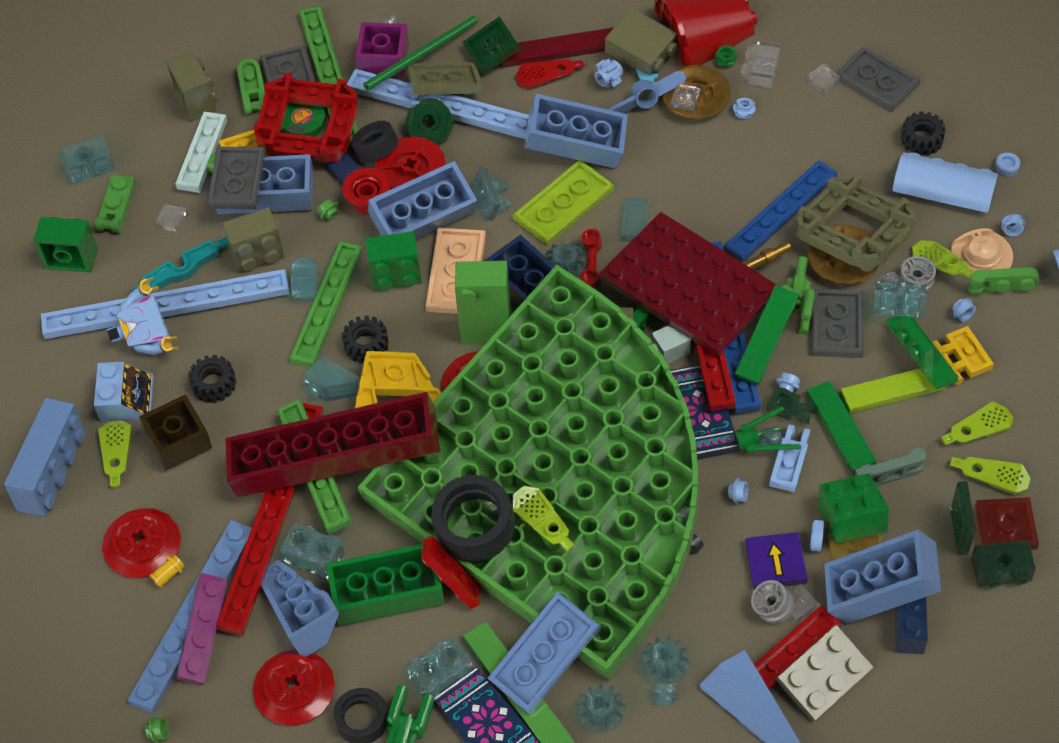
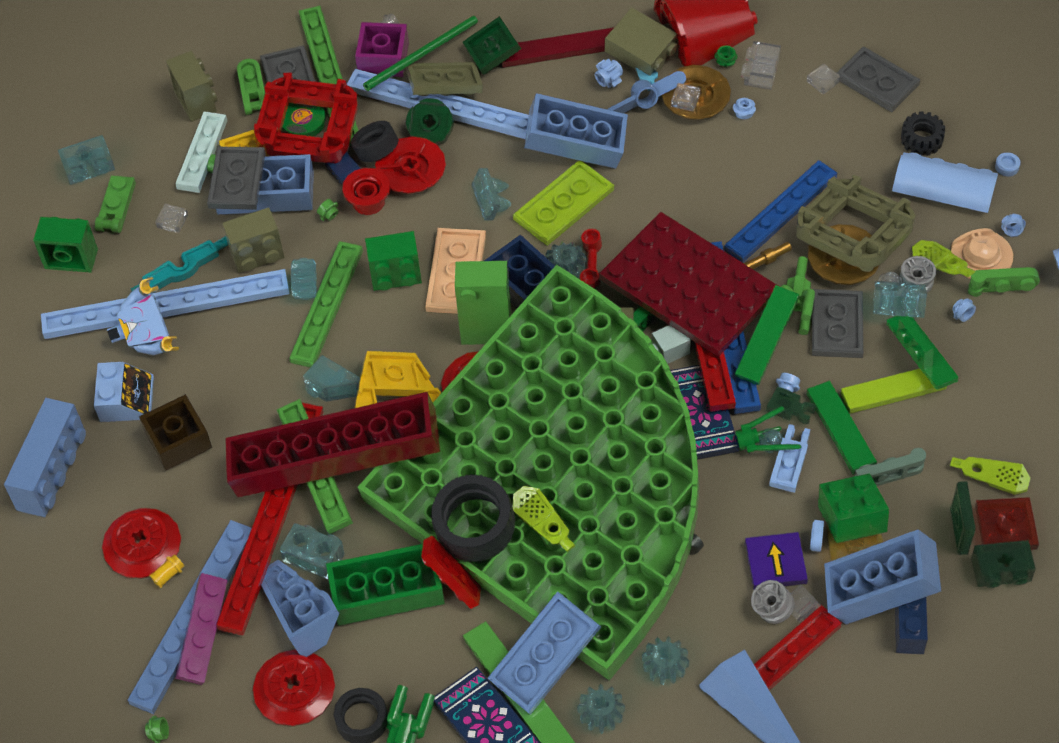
lime piece [98,420,132,488] -> none
black tyre [188,355,236,403] -> none
black tyre [342,315,389,364] -> none
medium blue brick [368,161,477,240] -> none
clear light blue brick [407,636,473,696] -> none
red piece [516,59,585,88] -> none
clear light blue tile [621,197,649,241] -> none
clear light blue plate [650,683,678,706] -> none
light blue plate [728,478,749,504] -> none
plate [775,625,873,722] -> none
yellow plate [932,326,994,385] -> none
lime piece [941,401,1014,446] -> none

